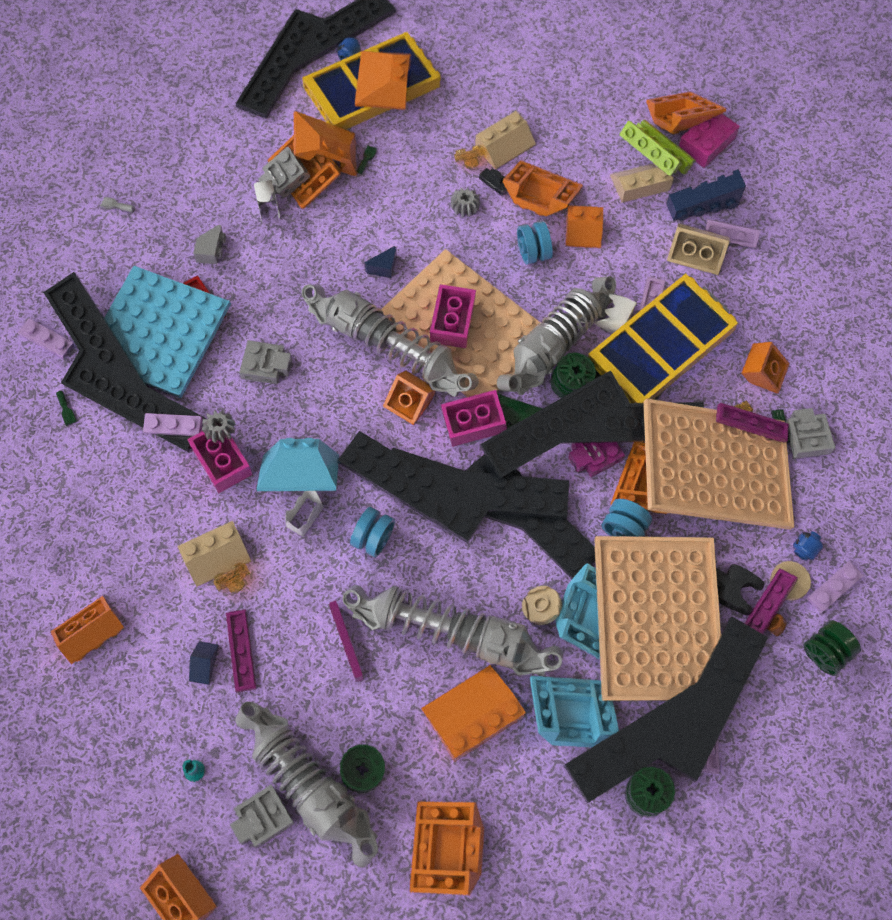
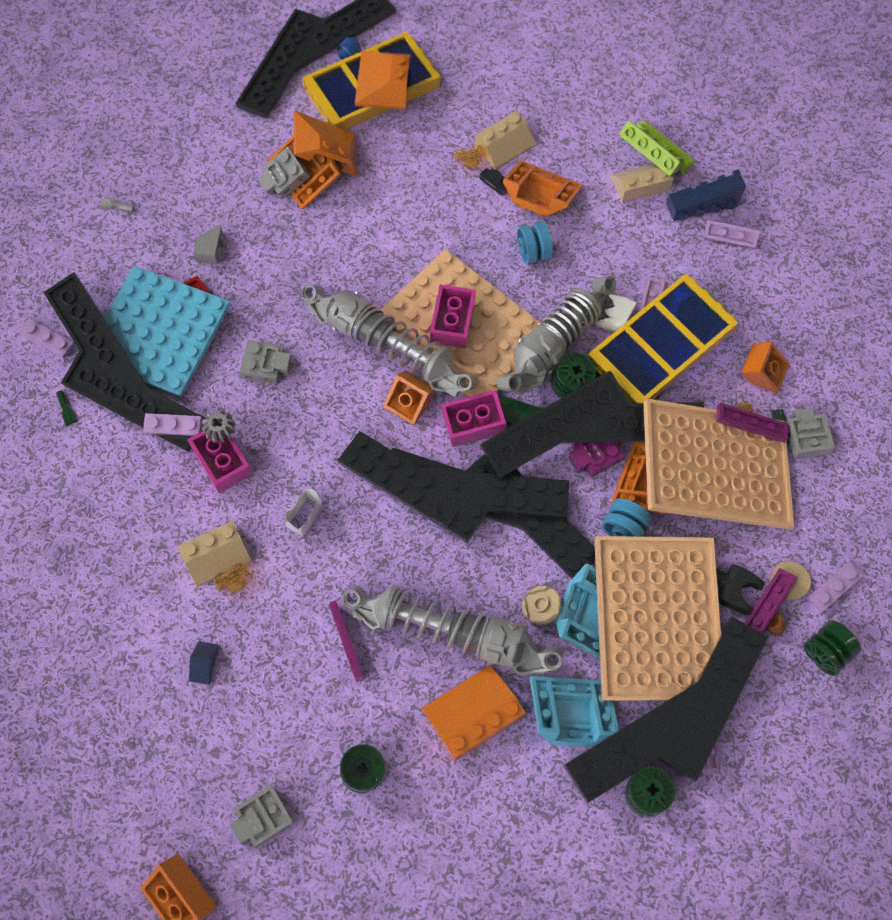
orange slope [50,596,124,664] -> none
teal pin [182,759,205,782] -> none
magenta tile [226,609,257,693] -> none
light grey piece [235,701,378,868] -> none
white piece [254,180,280,222] -> none
medium azure slope [257,438,339,491] -> none
dark azure wheel [350,507,395,558] -> none
dark green piece [356,145,377,174] -> none
dark blue slope [364,246,397,278] -> none
orange slope [409,802,484,895] -> none
light grey gear [451,187,480,217] -> none
orange slope [566,205,603,248] -> none
orange slope [646,91,726,134] -> none
tan slope [667,223,730,275] -> none
dark pink brick [679,114,740,168] -> none
blue head [793,531,823,561] -> none

